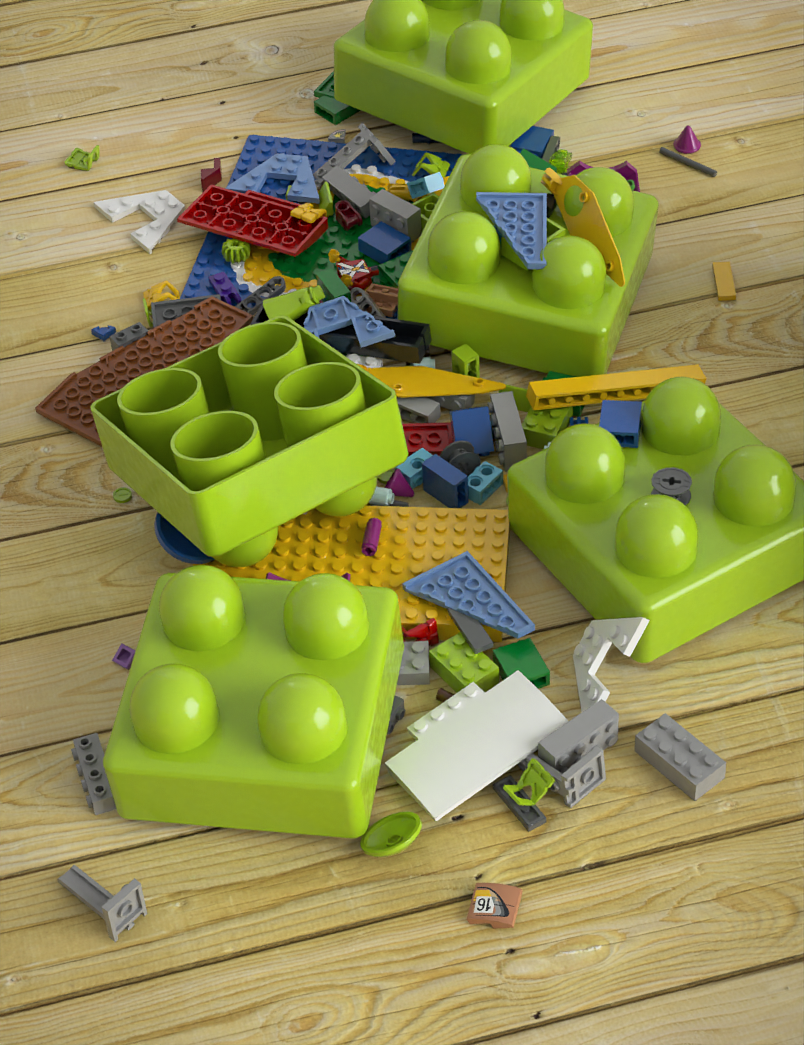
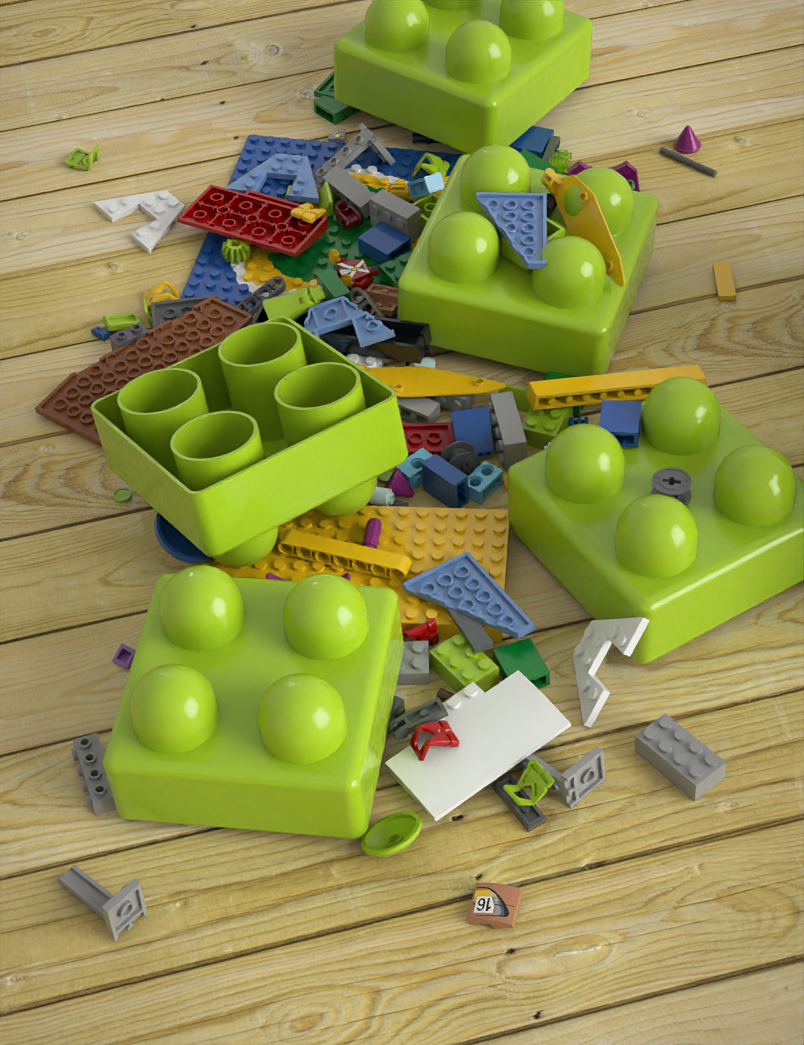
dark red slope [201,158,222,192] -> none
dark purple hinge [208,272,241,305] -> none
lime brick [451,344,480,378] -> none
light grey brick [538,699,619,774] -> none
none -> lime tile [102,313,142,331]
none -> yellow beam [278,529,412,581]
none -> dark grey hinge [388,697,448,741]
none -> red piece [410,720,460,761]

